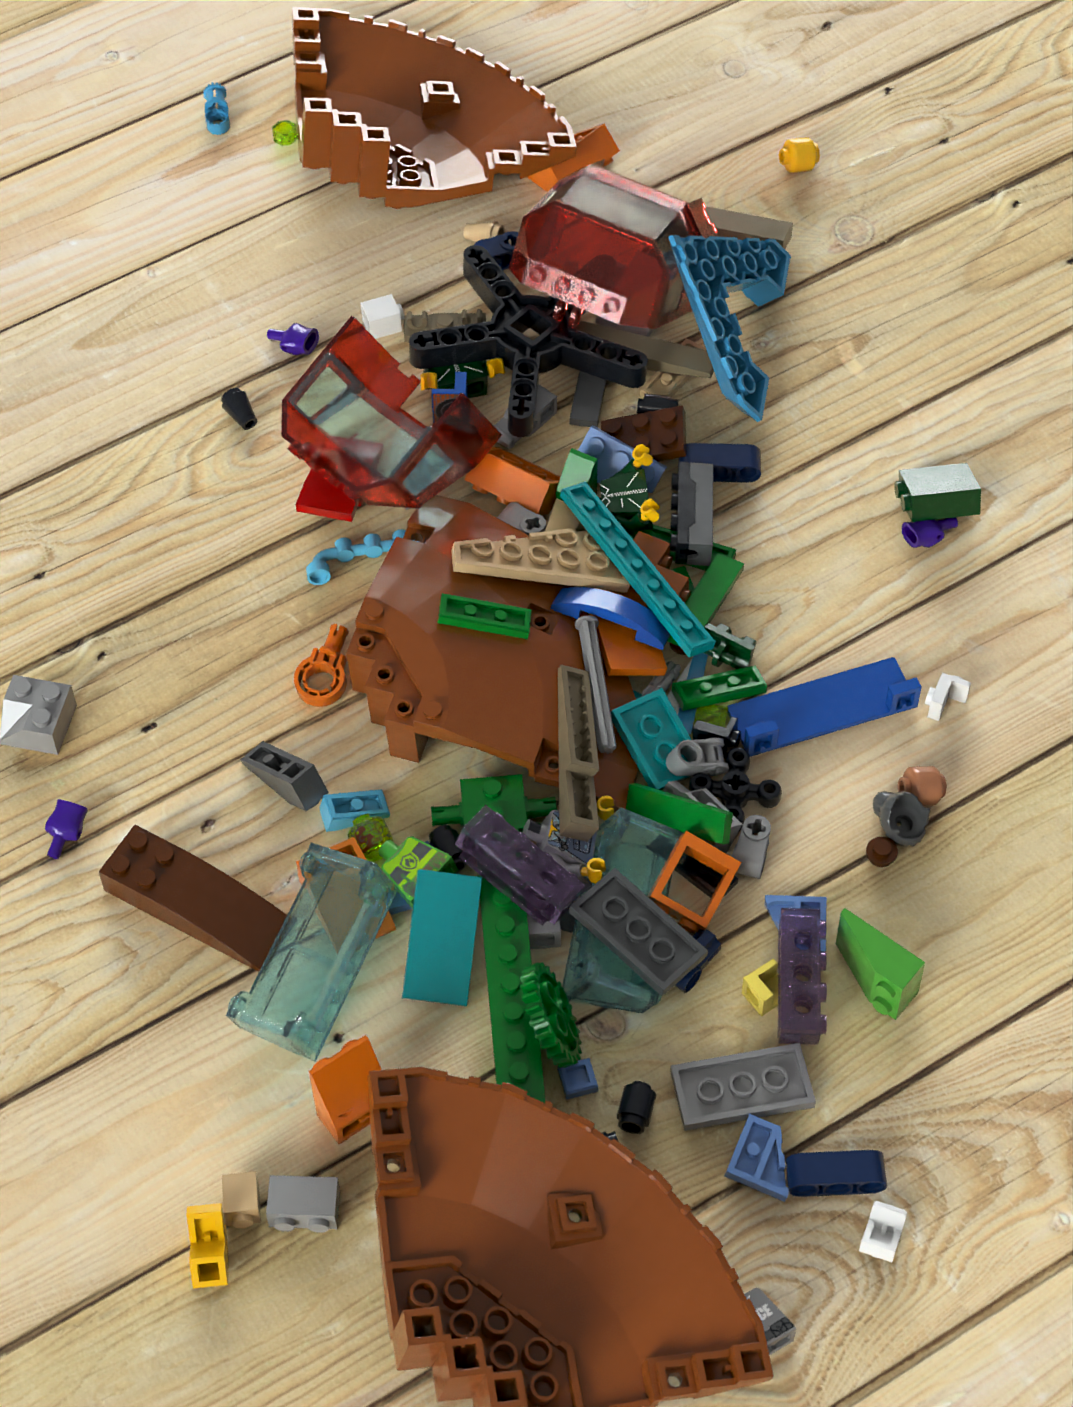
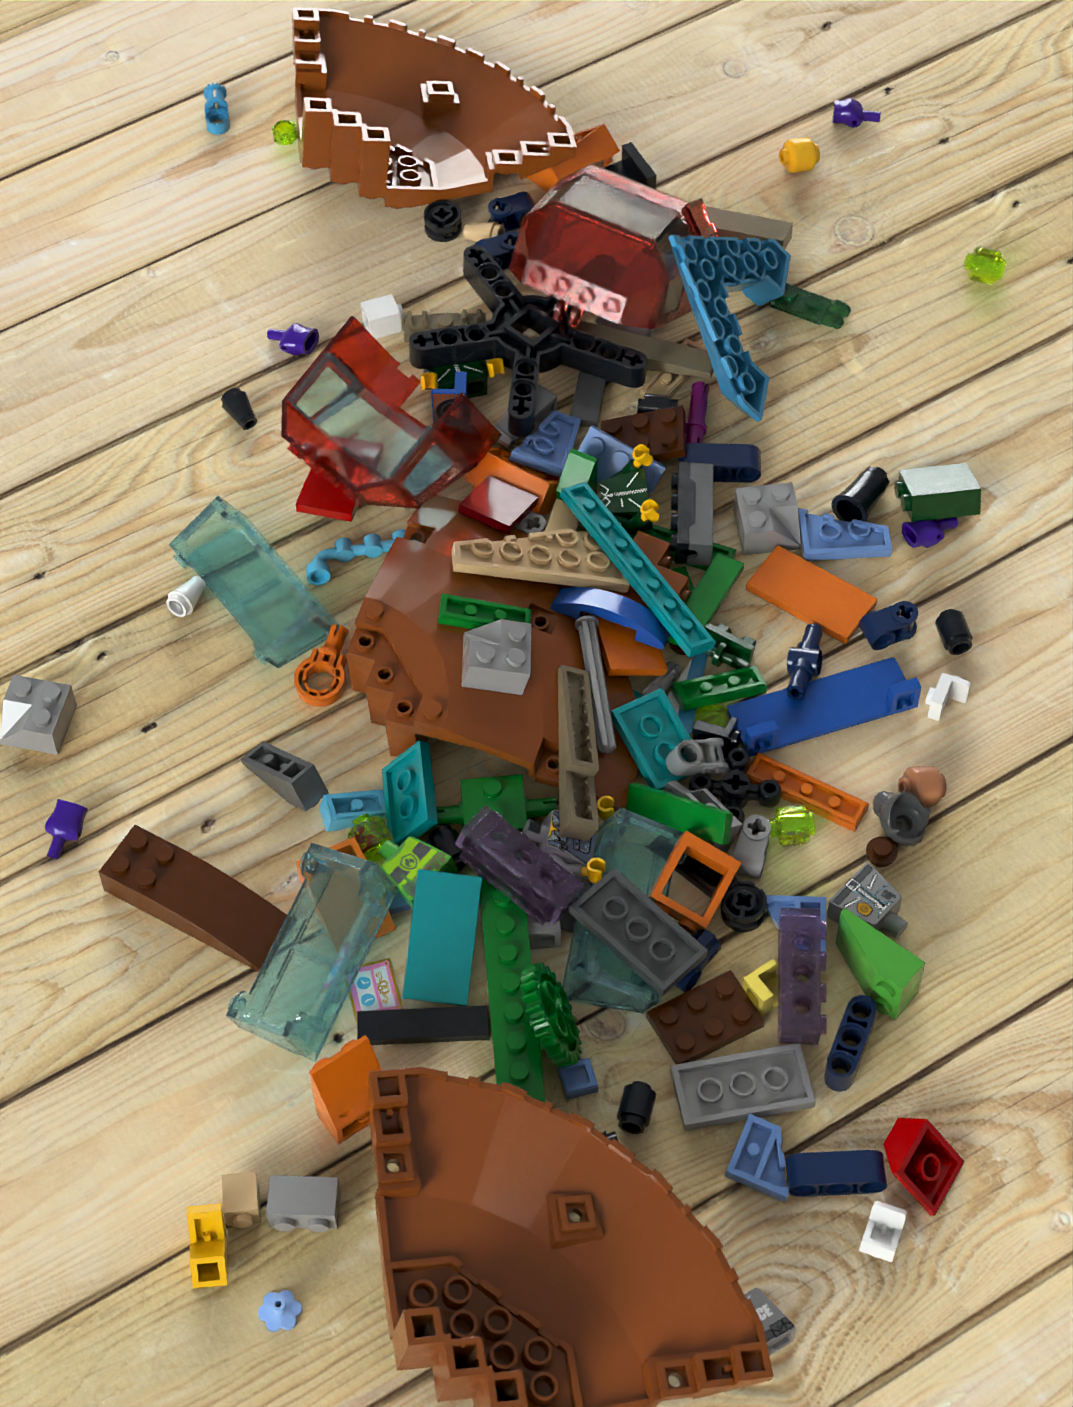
none -> white cone [166,576,207,617]
none -> clear light blue windscreen [169,496,340,668]
none -> light blue plant [258,1290,302,1332]
none -> sticker [343,958,403,1022]
none -> black tile [357,1005,489,1045]
none -> teal plate [382,740,438,846]
none -> black wheel [424,200,462,242]
none -> tile [458,475,539,534]
none -> light grey slope [461,619,532,695]
none -> dark blue piece [488,192,541,233]
none -> medium blue wing [509,410,581,478]
none -> black panel [604,142,657,203]
none -> reddish brown plate [646,970,764,1064]
none -> magenta pin [686,381,709,444]
none -> black wheel [721,881,767,932]
none -> light grey slope [733,482,801,555]
none -> orange tile [745,752,869,832]
none -> orange tile [746,545,878,644]
none -> clear neon green head [768,804,815,847]
none -> clear green hinge [771,283,851,329]
none -> dark blue pin [786,624,823,700]
none -> medium blue wing [798,508,892,561]
none -> dark blue beam [824,995,877,1092]
none -> torso [826,862,908,938]
none -> black plant [831,466,890,522]
none -> dark purple piece [832,98,881,128]
none -> dark blue piece [859,601,918,650]
none -> red slope [883,1117,965,1216]
none -> black brick [935,609,973,655]
none -> clear neon green head [963,246,1006,285]

